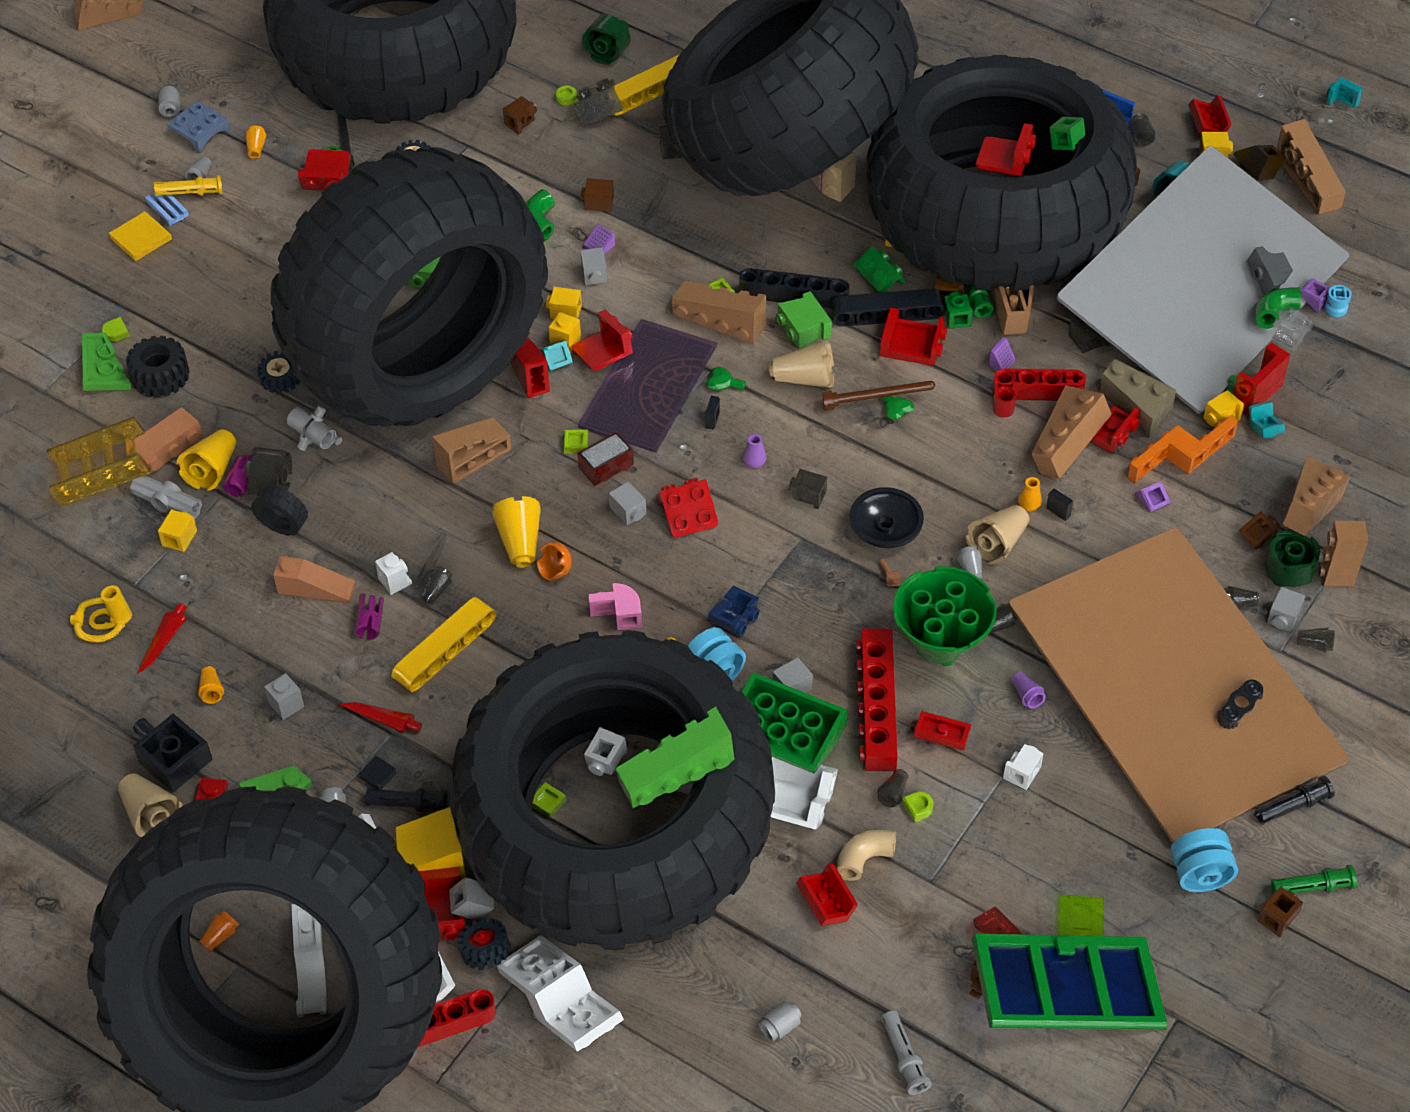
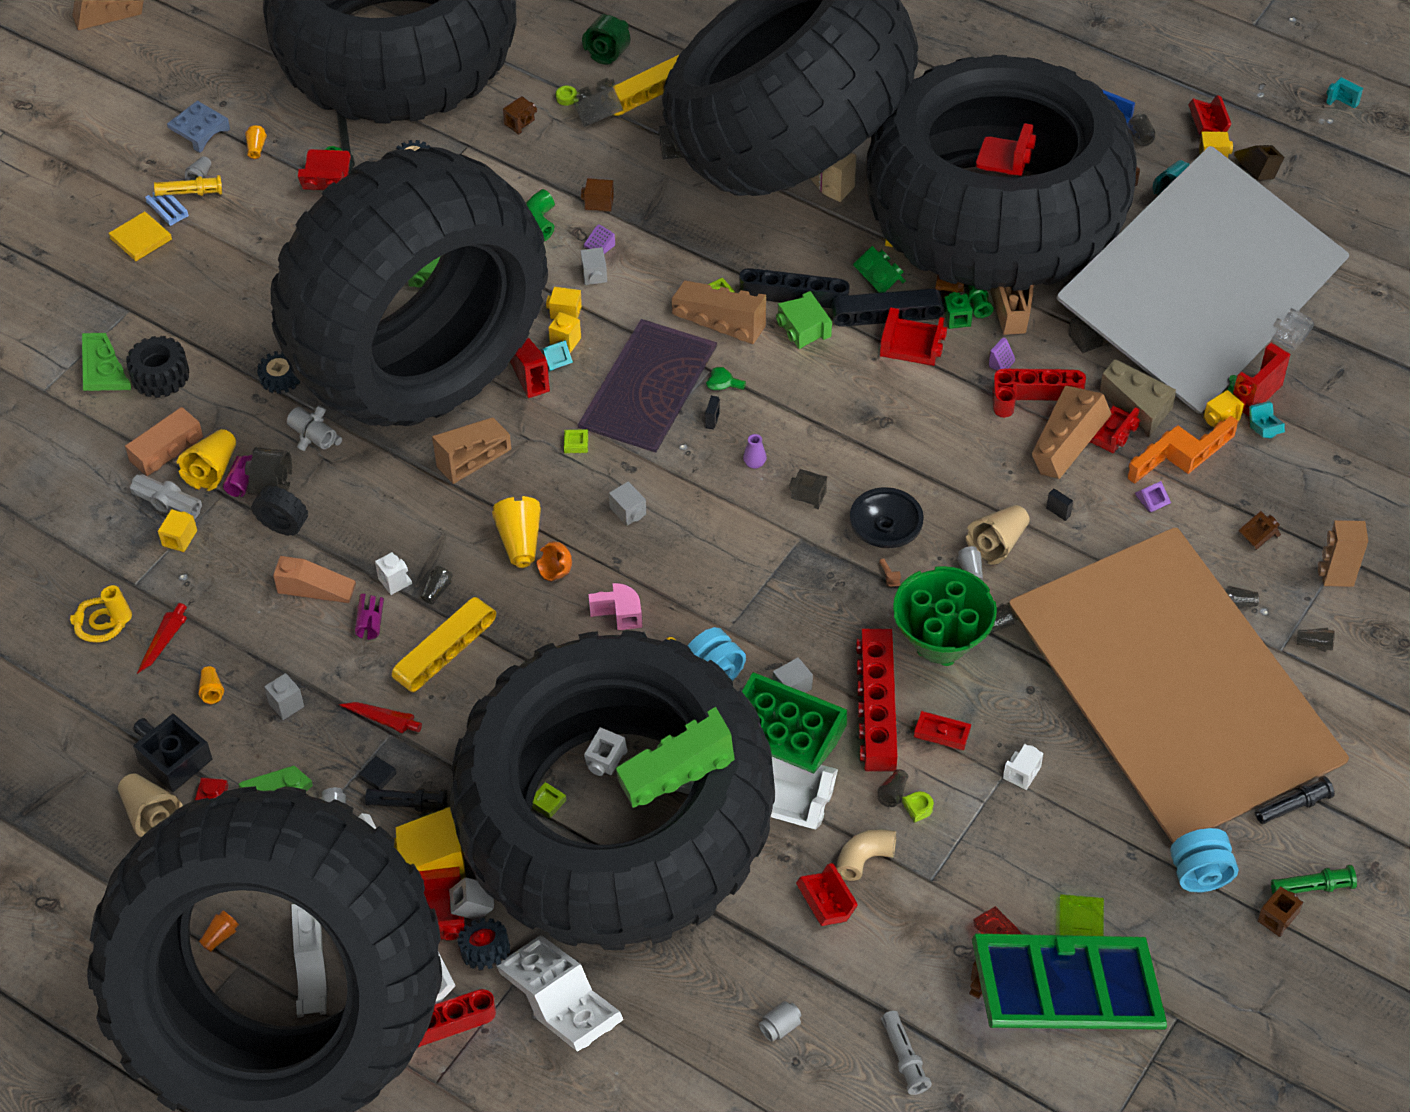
clear yellow fence [46,416,150,506] -> none
lime tile [102,317,130,342] -> none
light grey brick [158,86,180,117] -> none
red bracket [571,309,633,371] -> none
brick [577,431,634,486] -> none
red bracket [656,478,718,538] -> none
dark blue cylinder [708,585,760,637] -> none
tan cone [769,341,834,388] -> none
reddish brown piece [822,381,935,410] -> none
green rock [880,396,914,420] -> none
medium lavender cone [1011,672,1046,709] -> none
light orange cone [1018,477,1042,512] -> none
green brick [1050,117,1085,150] -> none
black piece [1217,679,1263,729] -> none
dark grey brick [1247,246,1293,295] -> none
green cylinder [1255,287,1301,329] -> none
dark green brick [1265,529,1321,587] -> none
light grey brick [1267,587,1305,632] -> none
medium nougat wedge [1276,119,1346,215] -> none
medium nougat wedge [1283,455,1351,536] -> none
medium lavender slope [1301,278,1330,312] -> none
medium azure wheel [1324,285,1352,317] -> none

